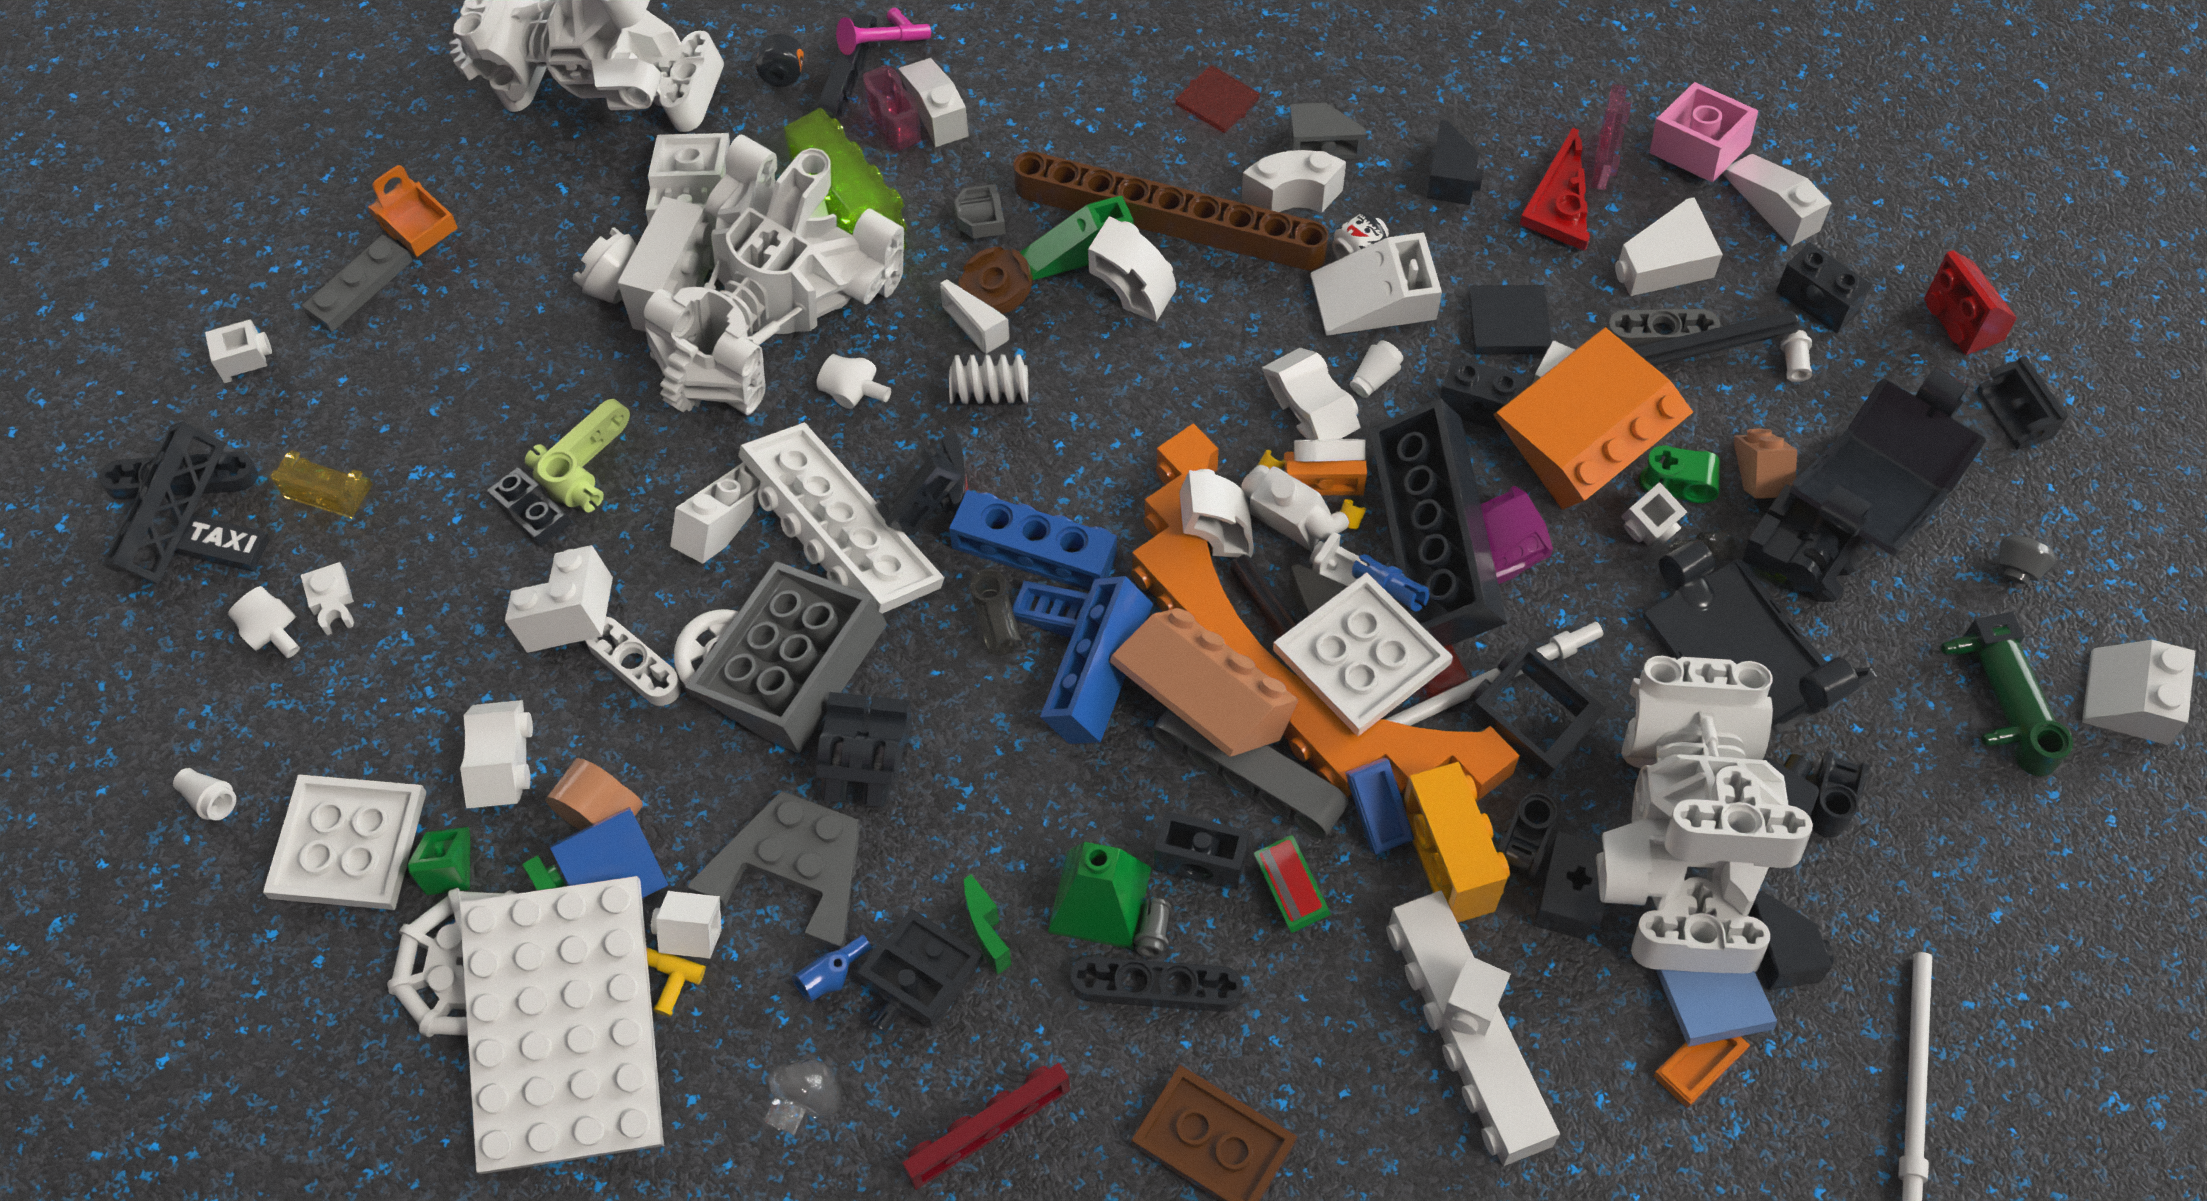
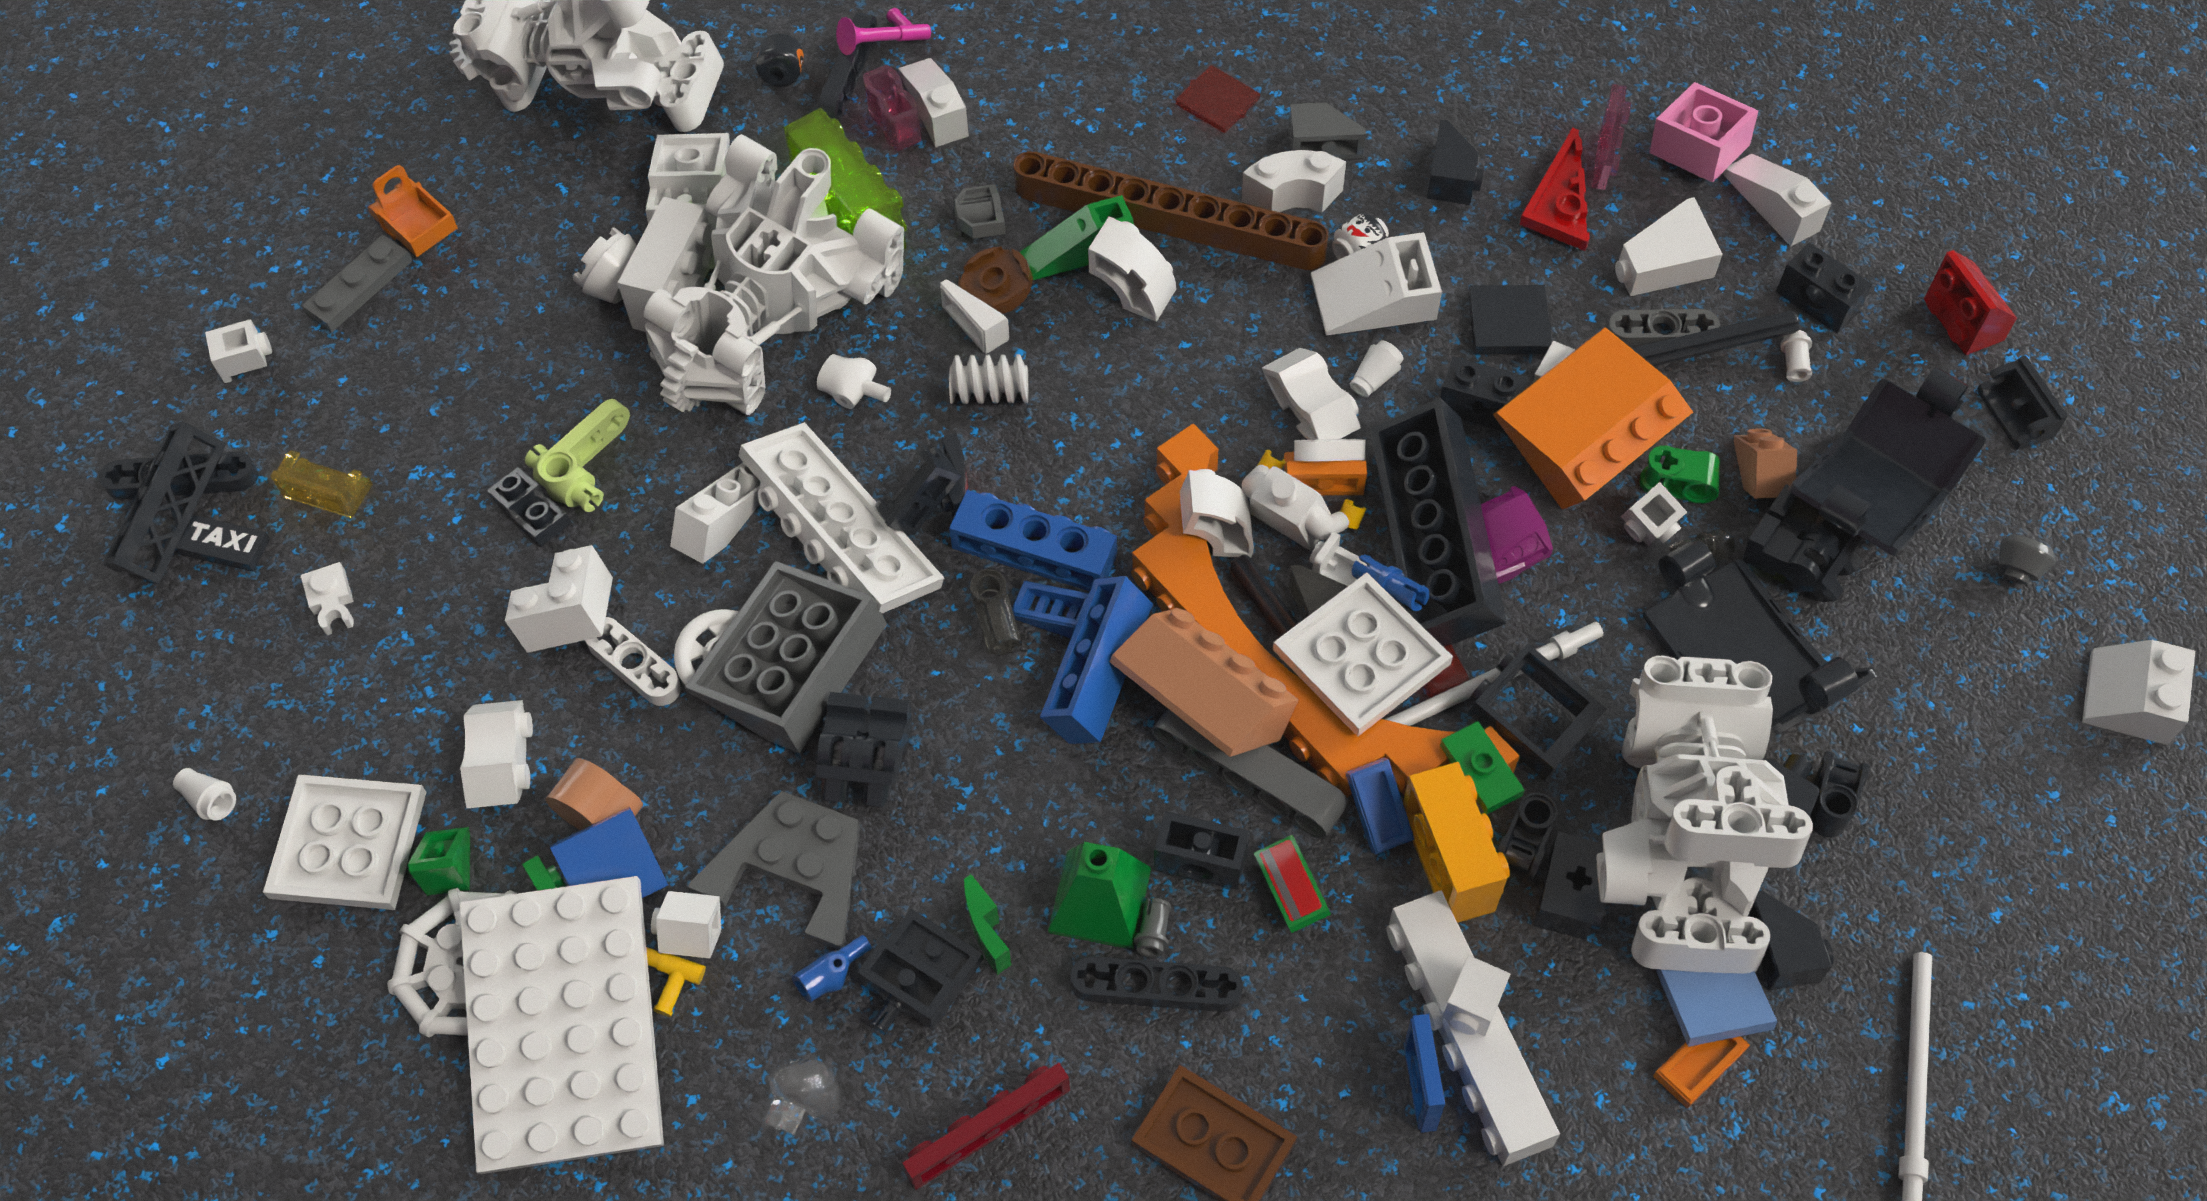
white piece [228,586,300,658] -> none
dark green piece [1941,611,2074,776] -> none
none -> blue tile [1404,1014,1445,1133]
none -> green plate [1440,721,1525,814]

